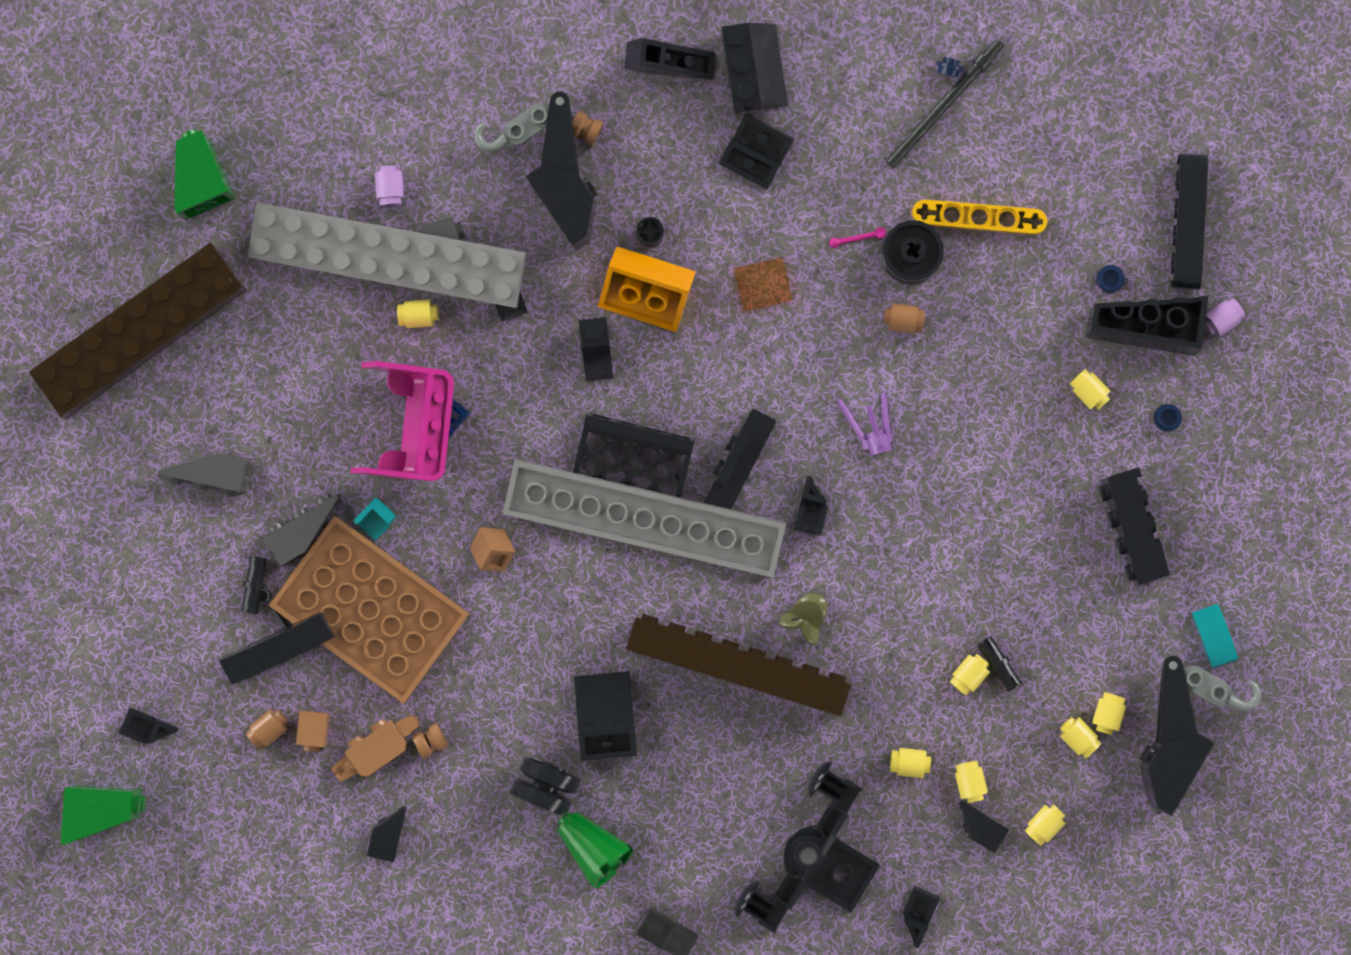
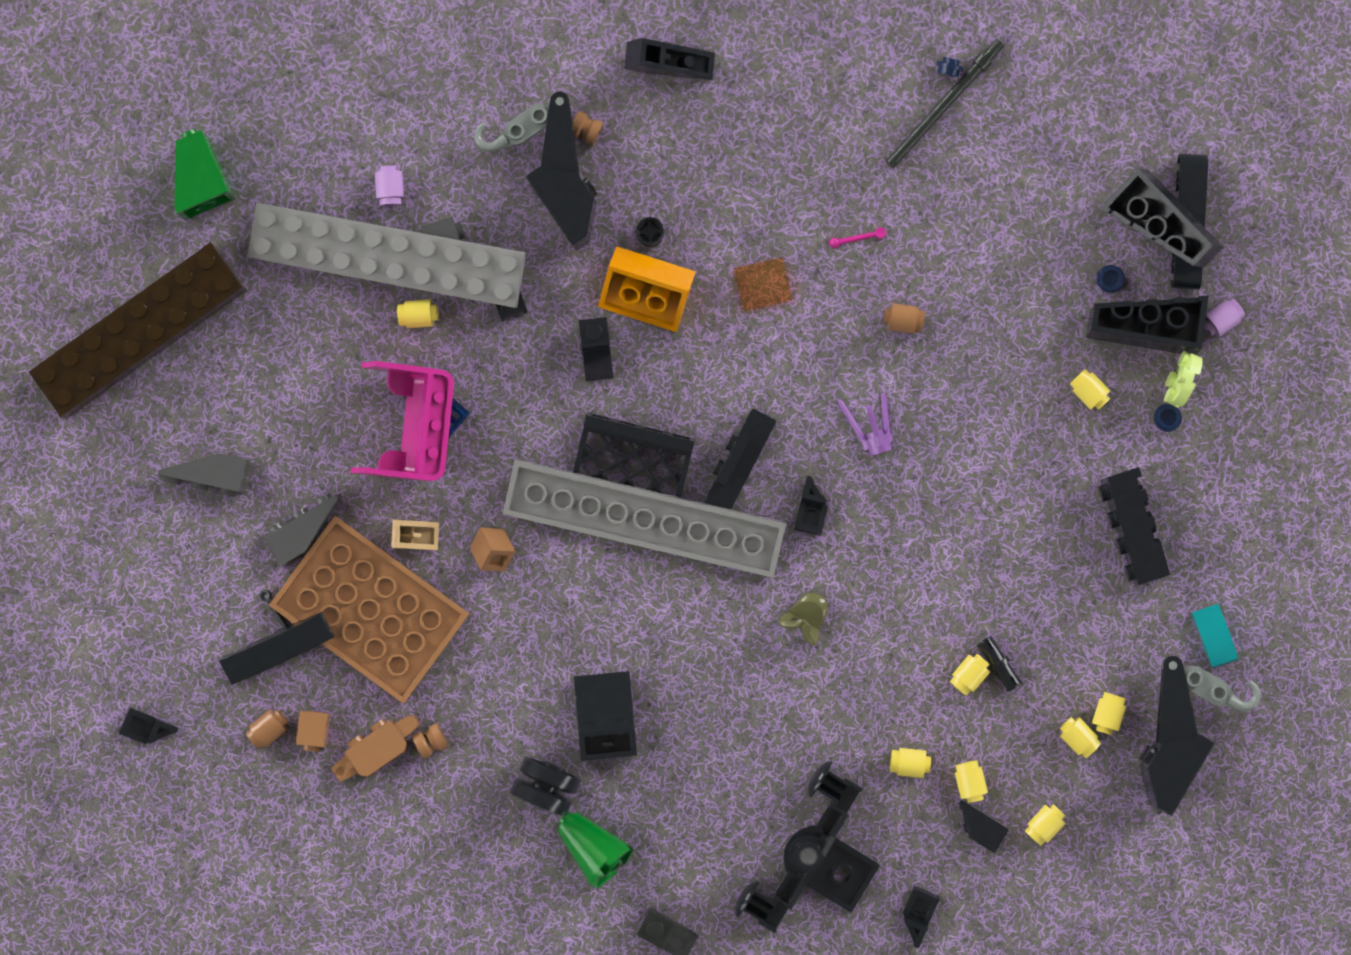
green slope [60,785,146,845] -> none
black pin [241,556,267,614] -> none
teal panel [353,497,398,540] -> none
black slope [367,806,407,862] -> none
dark brown brick [626,614,851,717] -> none
black slope [719,113,795,189] -> none
black slope [721,23,788,114] -> none
black wheel [881,220,944,285] -> none
yellow beam [911,199,1047,235] -> none
none -> tan slope [392,520,439,550]
none -> black wedge [1100,168,1224,267]
none -> yellowish green plate [1164,351,1202,408]

